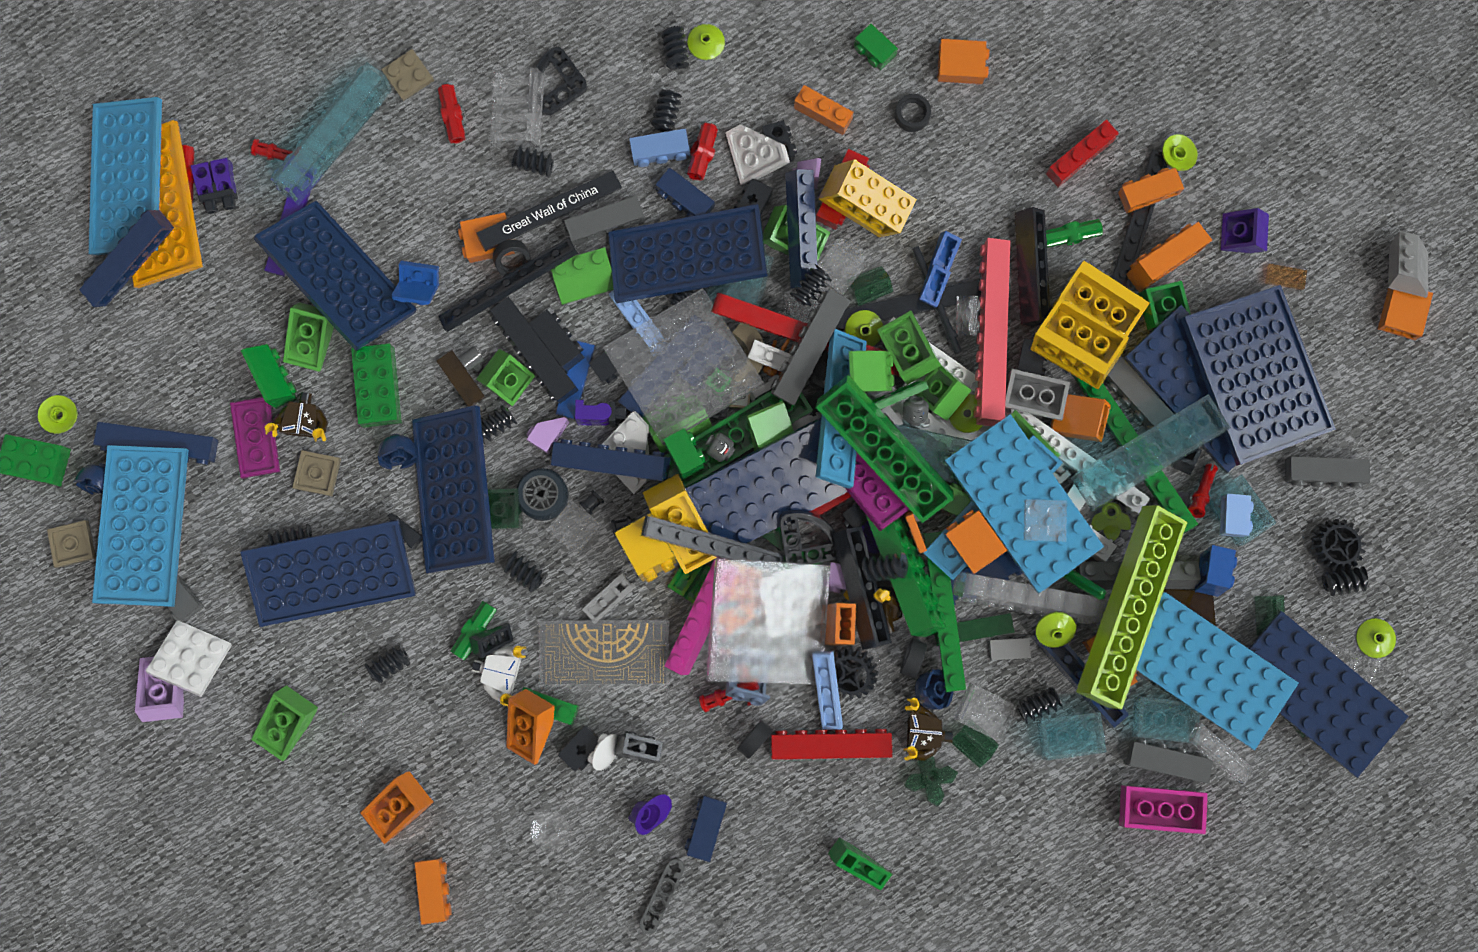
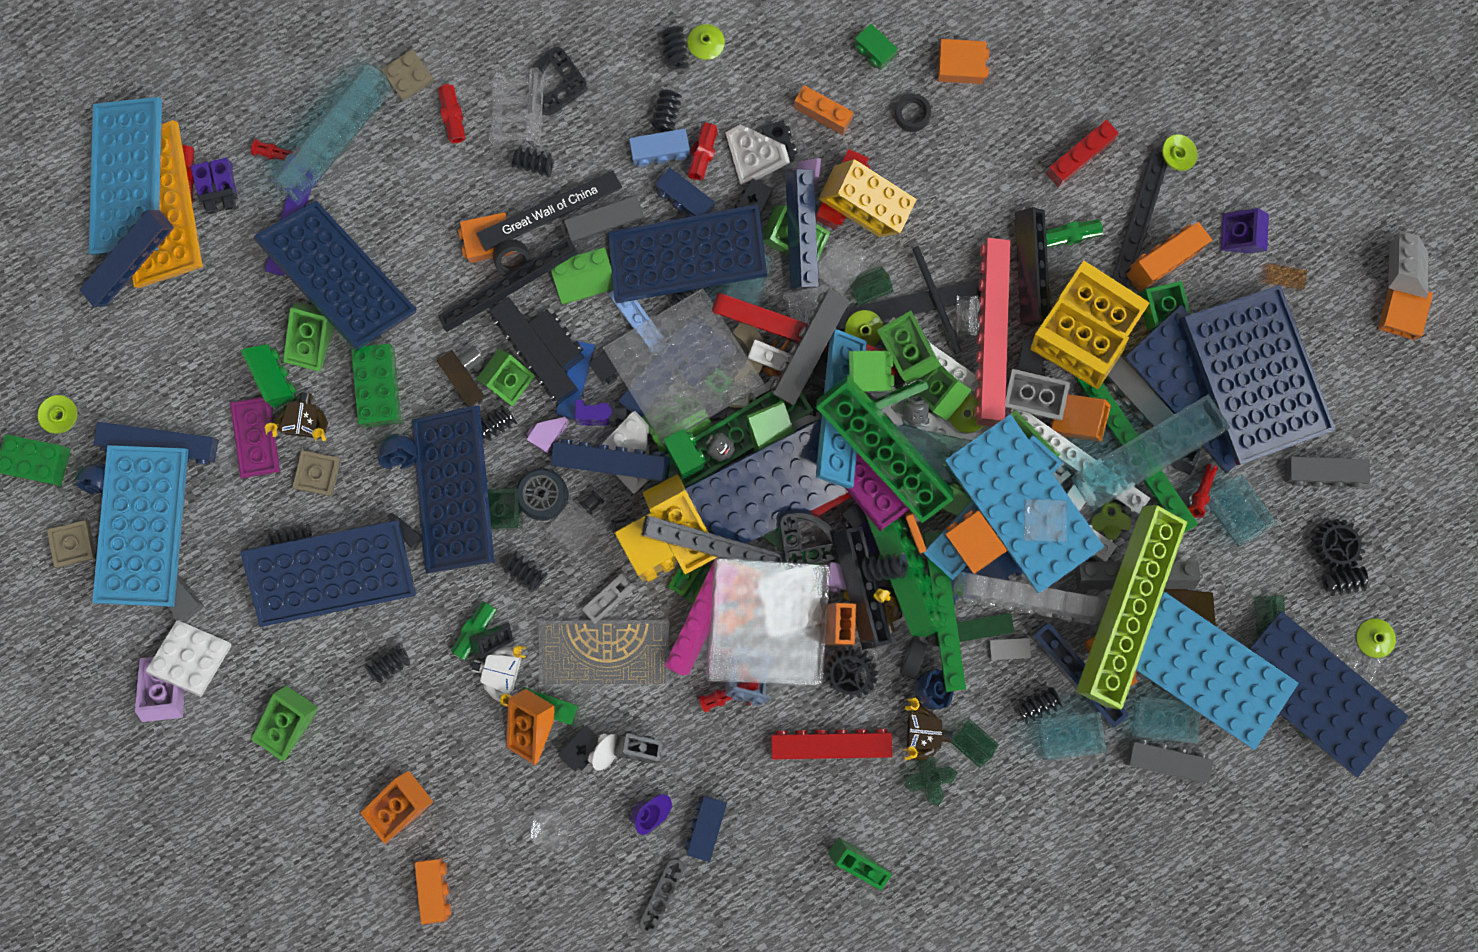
blue bracket [392,261,439,305] -> none
black tyre [737,720,773,759] -> none
black piece [790,264,832,307] -> none
light blue tile [812,651,843,730] -> none
blue slope [919,231,962,308] -> none
clear tile [954,683,1017,743] -> none
lime dish [1035,612,1076,647] -> none
green axle [1063,570,1107,600] -> none
orange brick [1118,168,1184,213] -> none
dark pink brick [1119,785,1208,834] -> none
clear tile [1189,723,1253,785] -> none
blue brick [1195,545,1237,597] -> none
light blue brick [1220,494,1254,537] -> none

